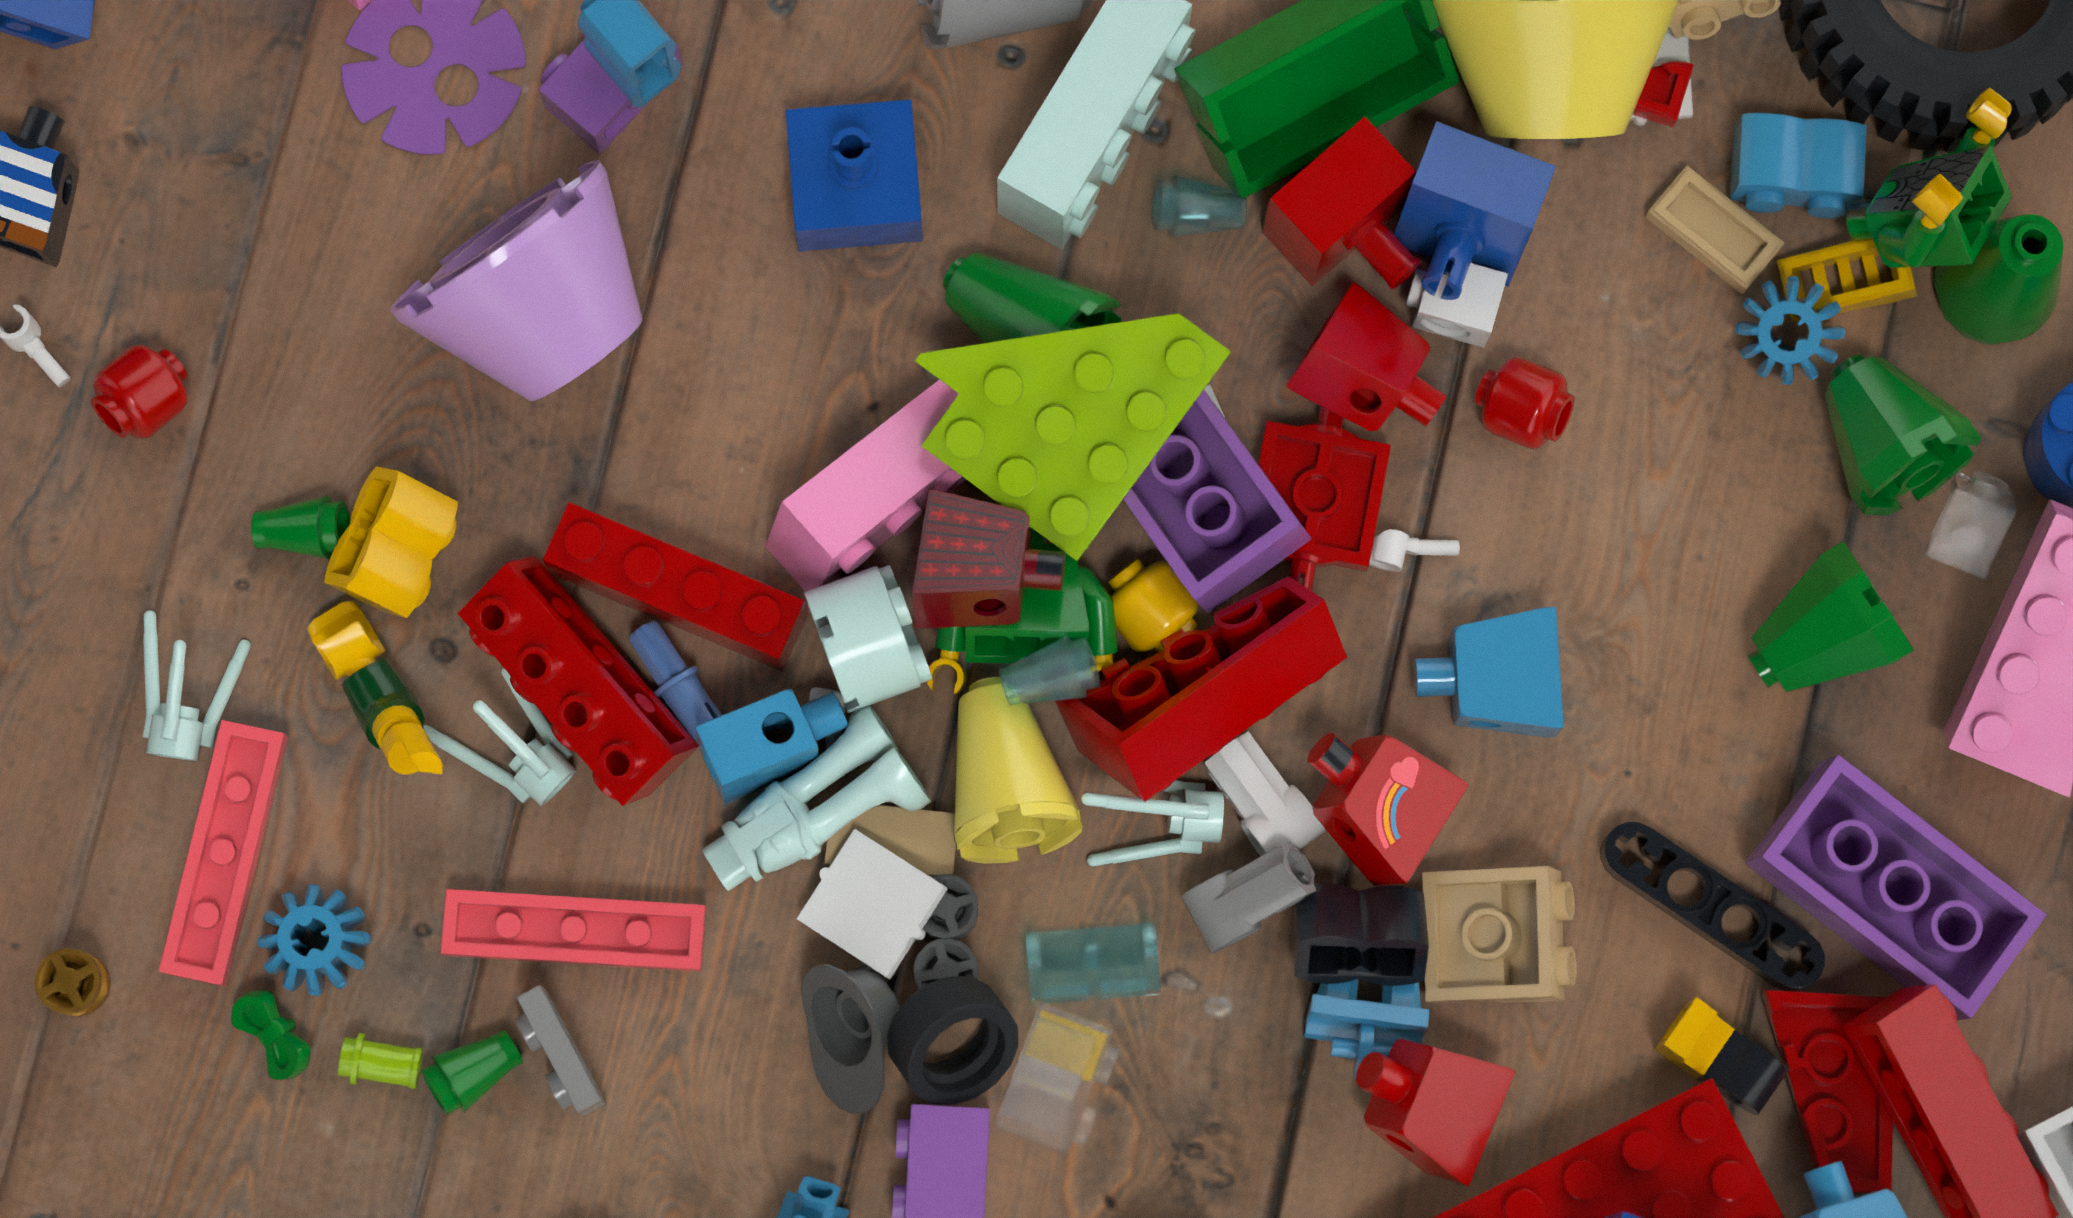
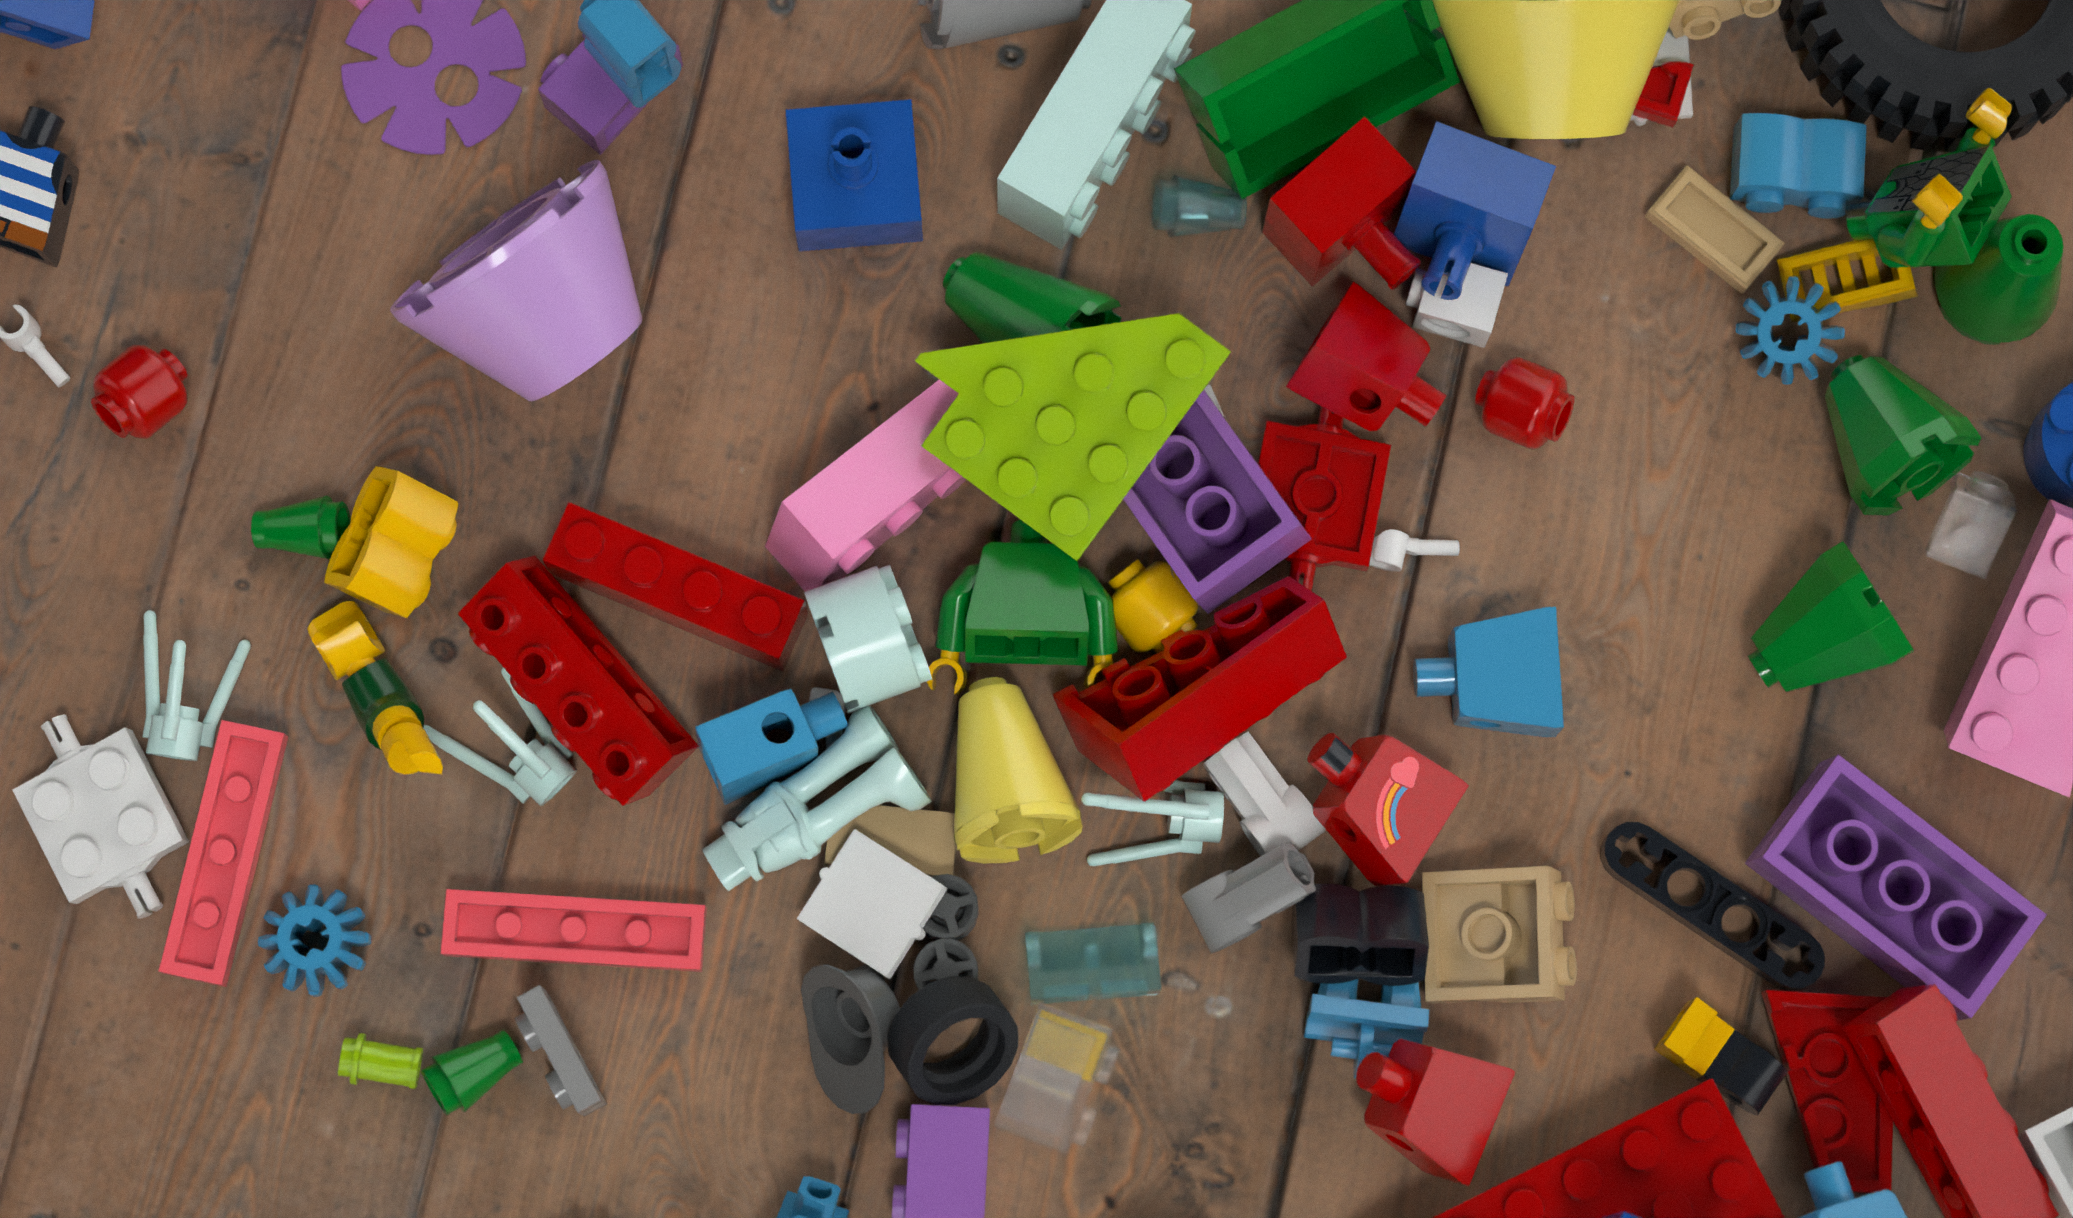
pearl gold wheel [34,948,111,1017] -> none
green piece [231,989,311,1080] -> none
medium blue axle [629,620,722,743] -> none
dark red torso [912,490,1066,629] -> none
clear light blue cone [1000,635,1100,706] -> none
none -> white plate [13,714,189,919]

